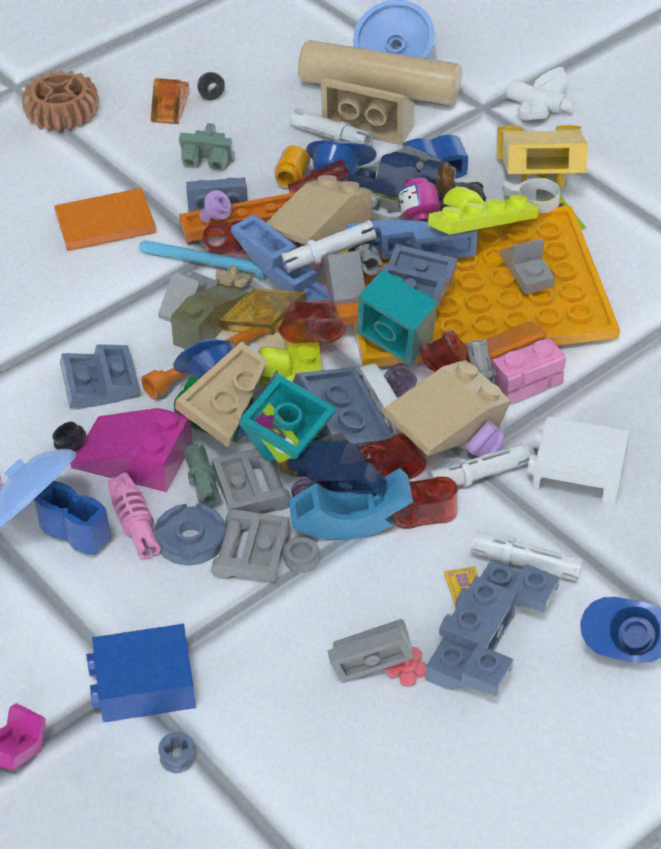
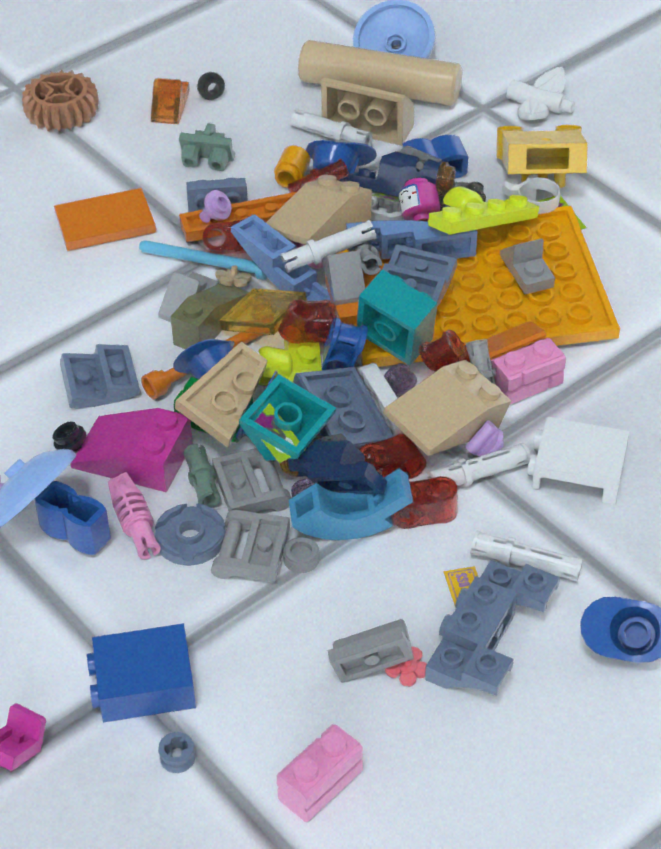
none -> bright pink brick [277,724,363,822]
none -> blue piece [322,317,368,370]

